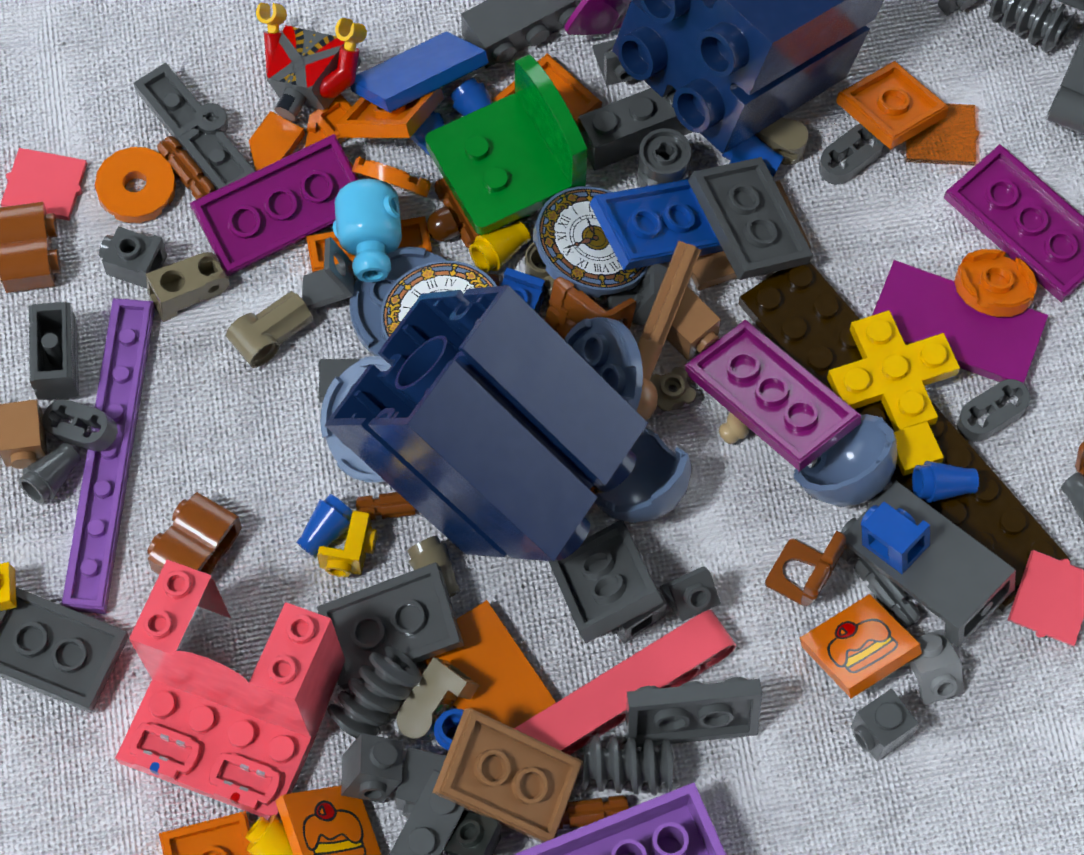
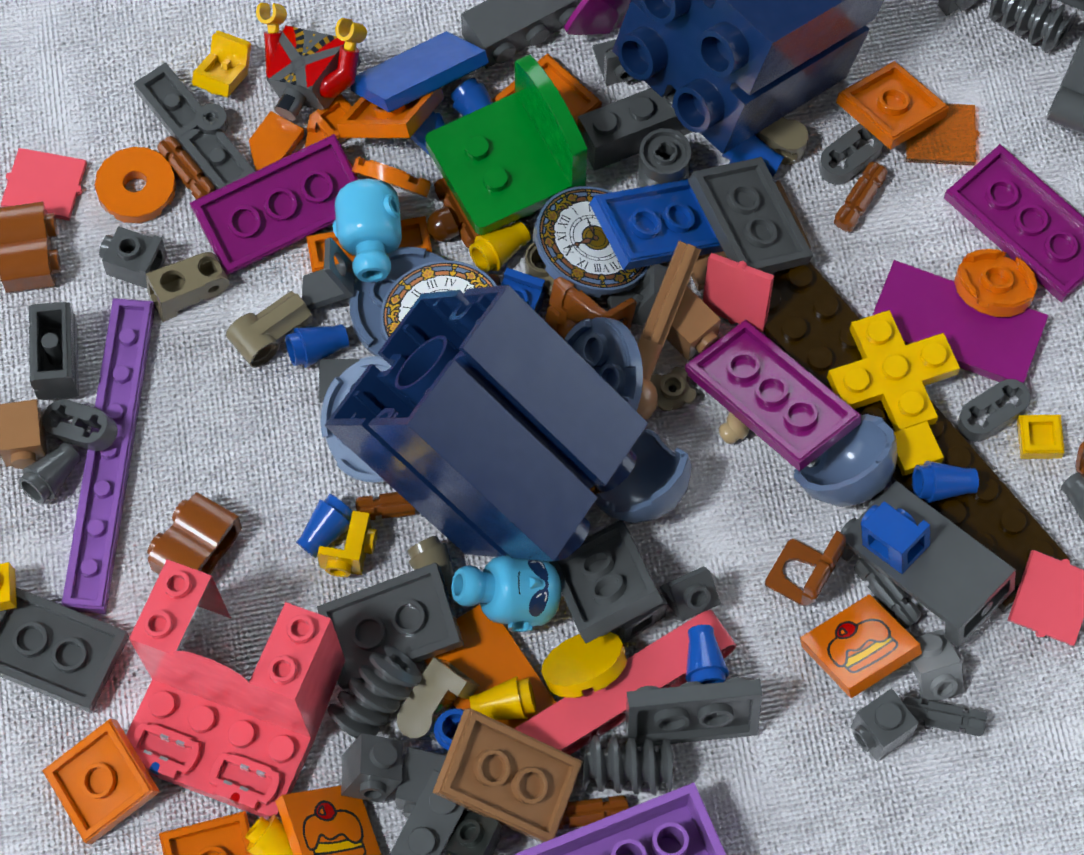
none -> orange tile [42,719,160,844]
none -> yellow bracket [192,31,251,98]
none -> blue cone [285,324,349,368]
none -> medium azure piece [451,554,561,632]
none -> yellow cone [469,676,536,720]
none -> yellow tile [541,632,627,698]
none -> blue cone [686,625,729,684]
none -> coral piece [702,253,774,332]
none -> dark orange axle [834,162,888,232]
none -> dark grey axle [902,696,987,736]
none -> yellow tile [1017,415,1065,459]

